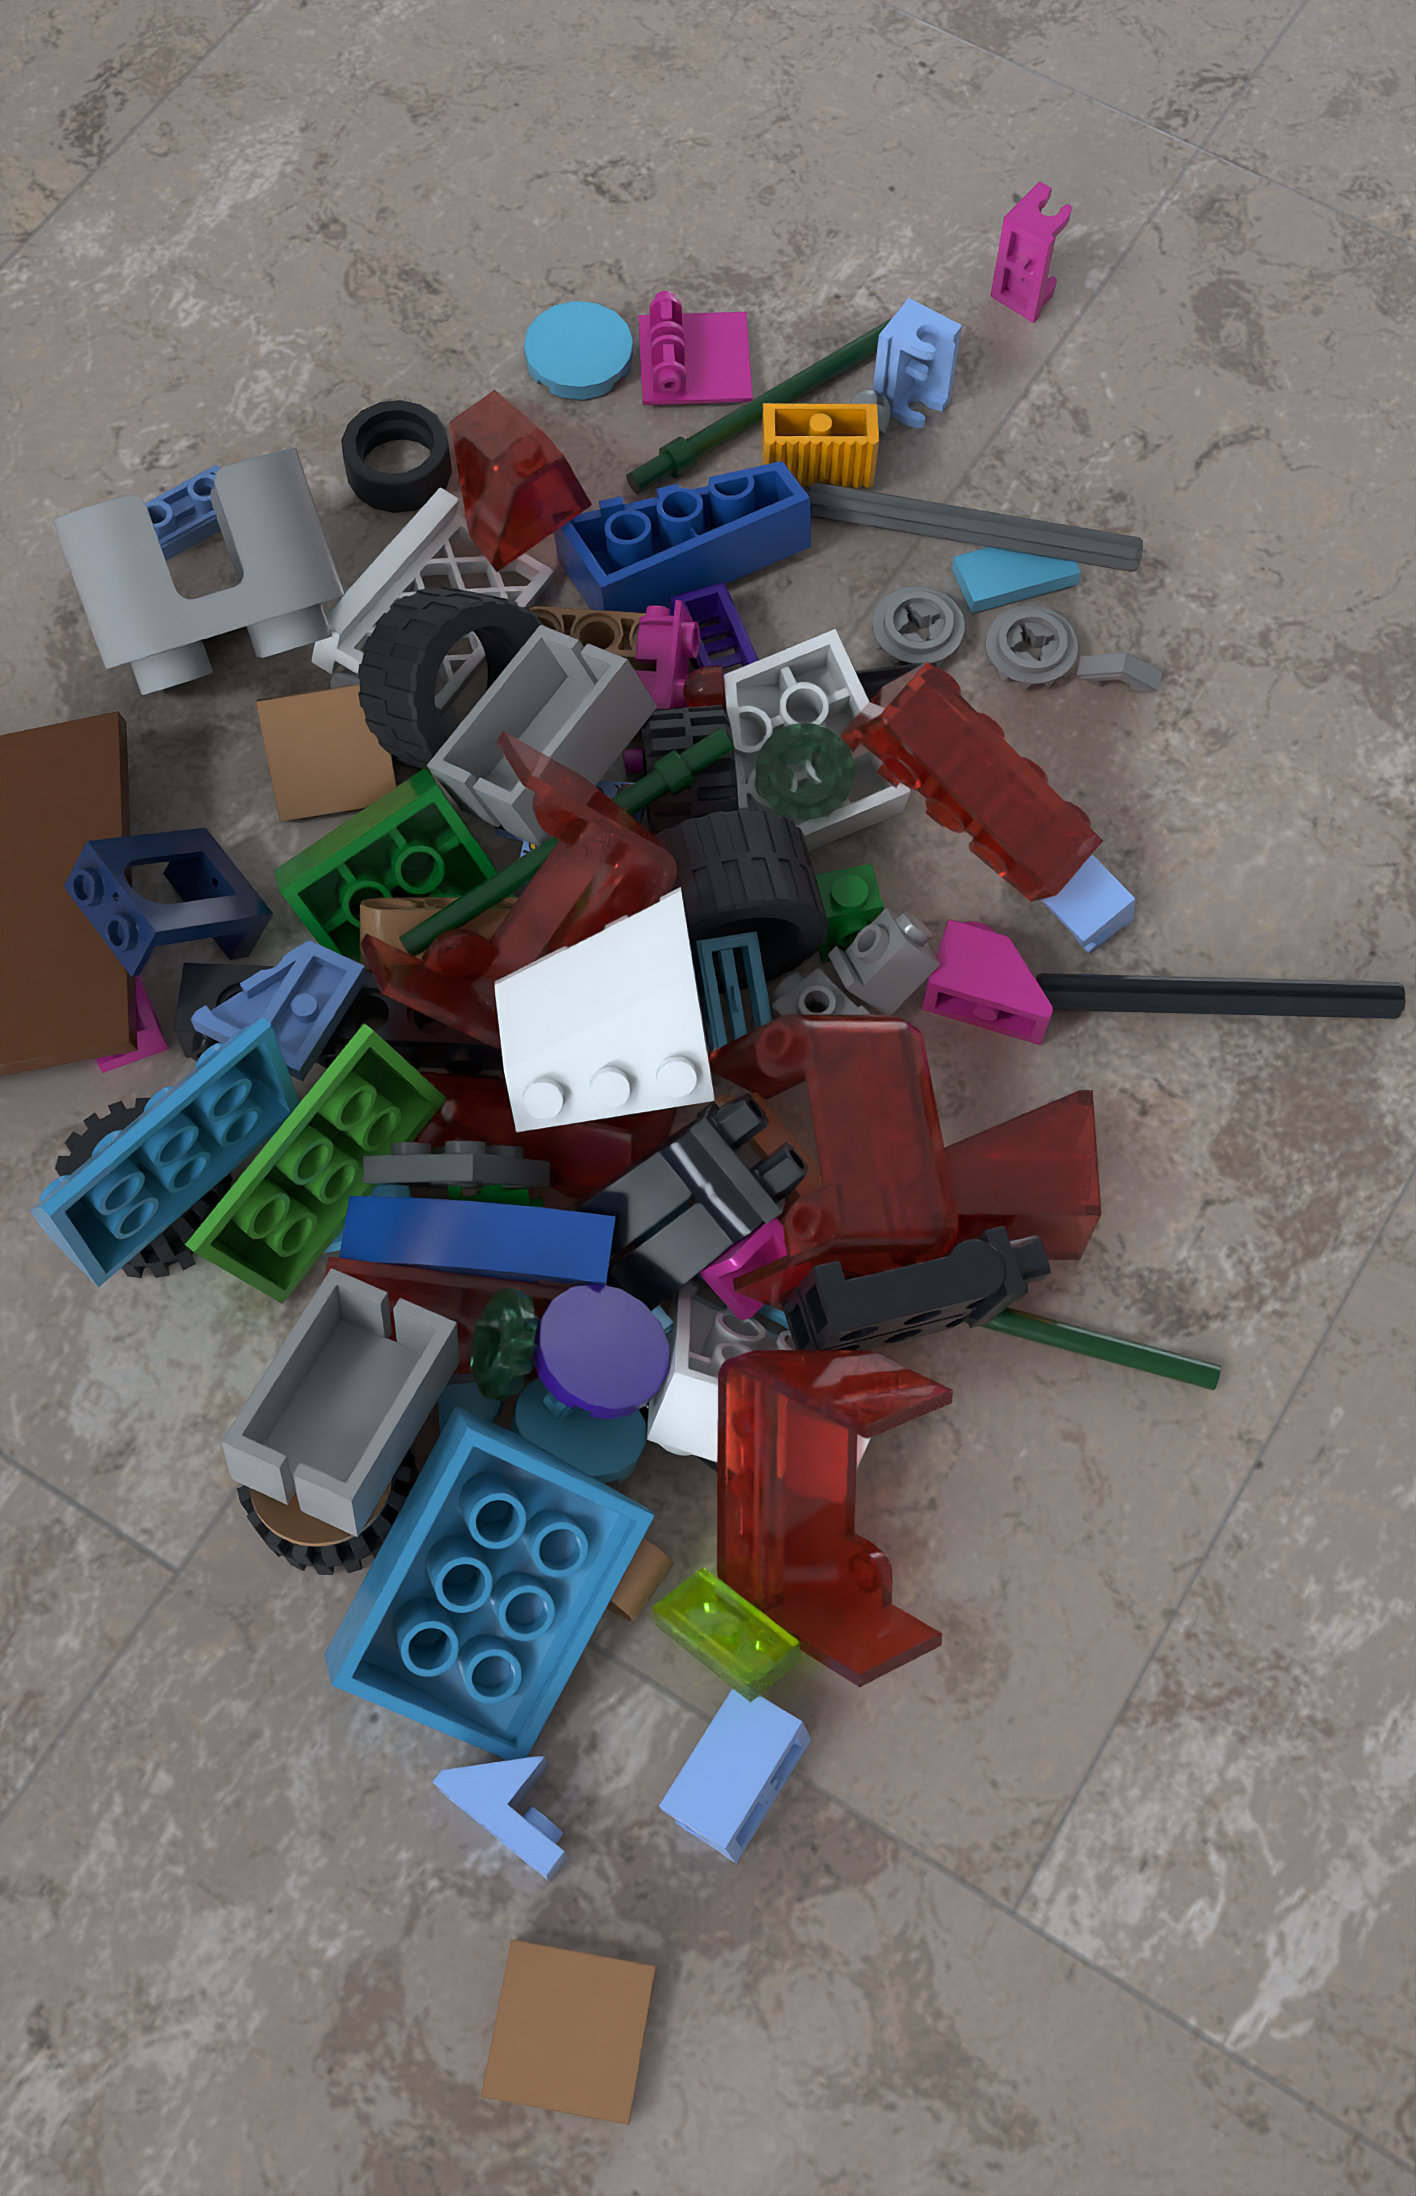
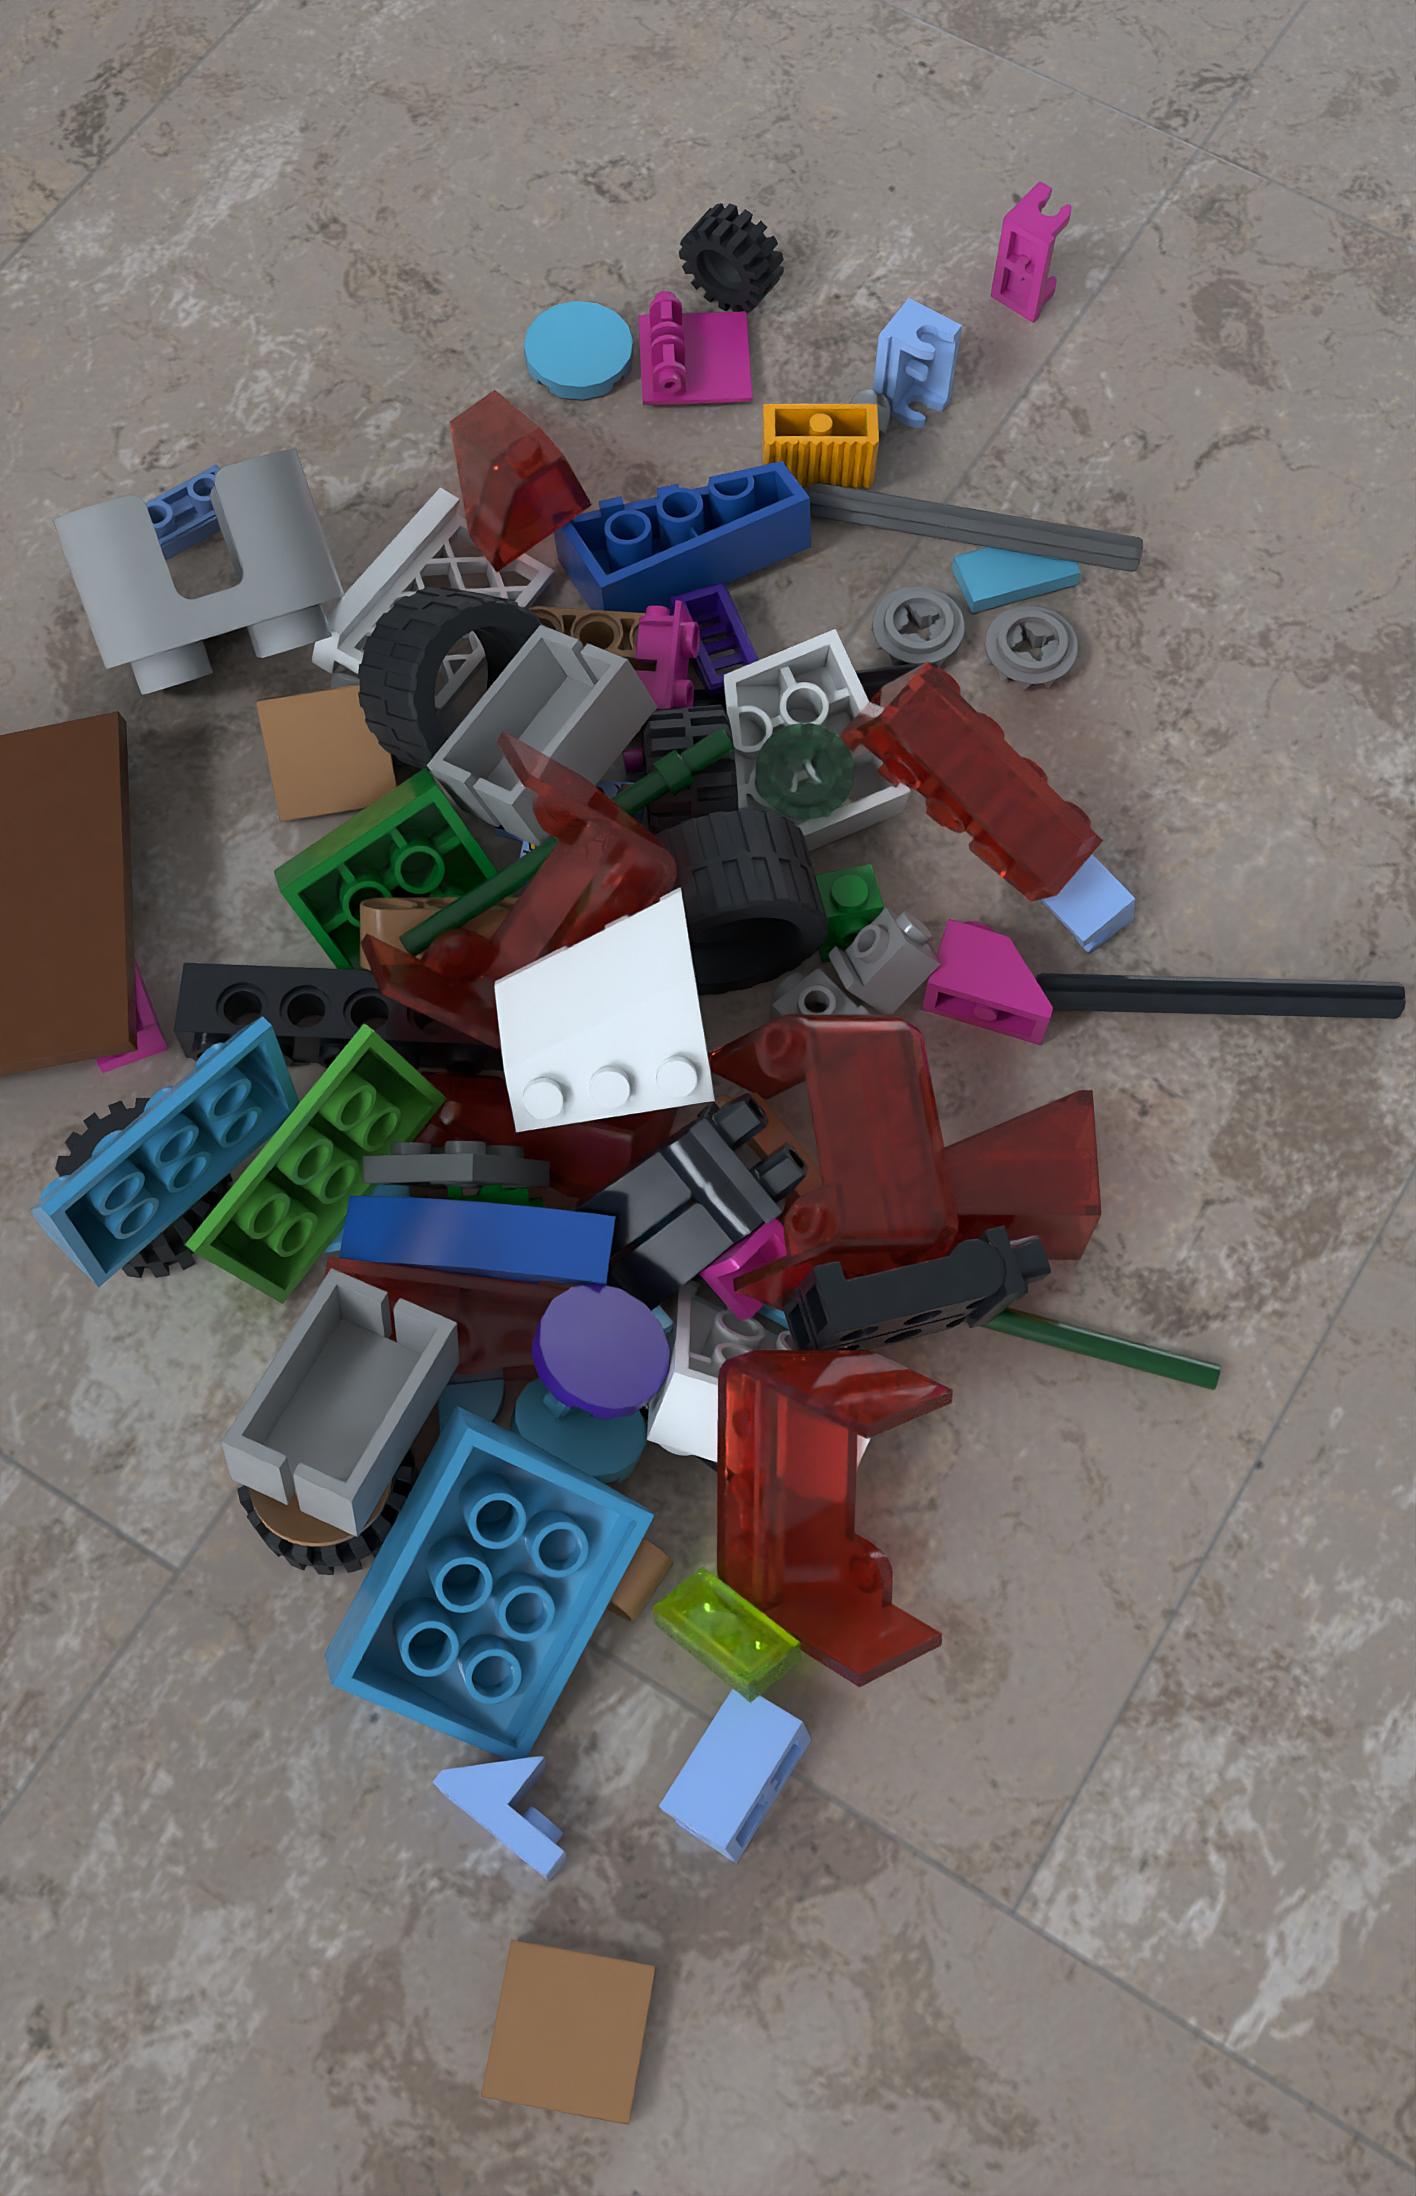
dark blue panel [63,827,274,977] -> none
medium blue wing [191,940,368,1081] -> none
black tyre [341,400,452,513] -> none
clear green gear [470,1288,539,1401] -> none
dark green bar [626,319,891,494] -> none
clear red hinge [683,665,726,712] -> none
medium azure tile [691,931,778,1067] -> none
light grey tile [1077,652,1162,693] -> none
none -> black tyre [679,203,784,313]

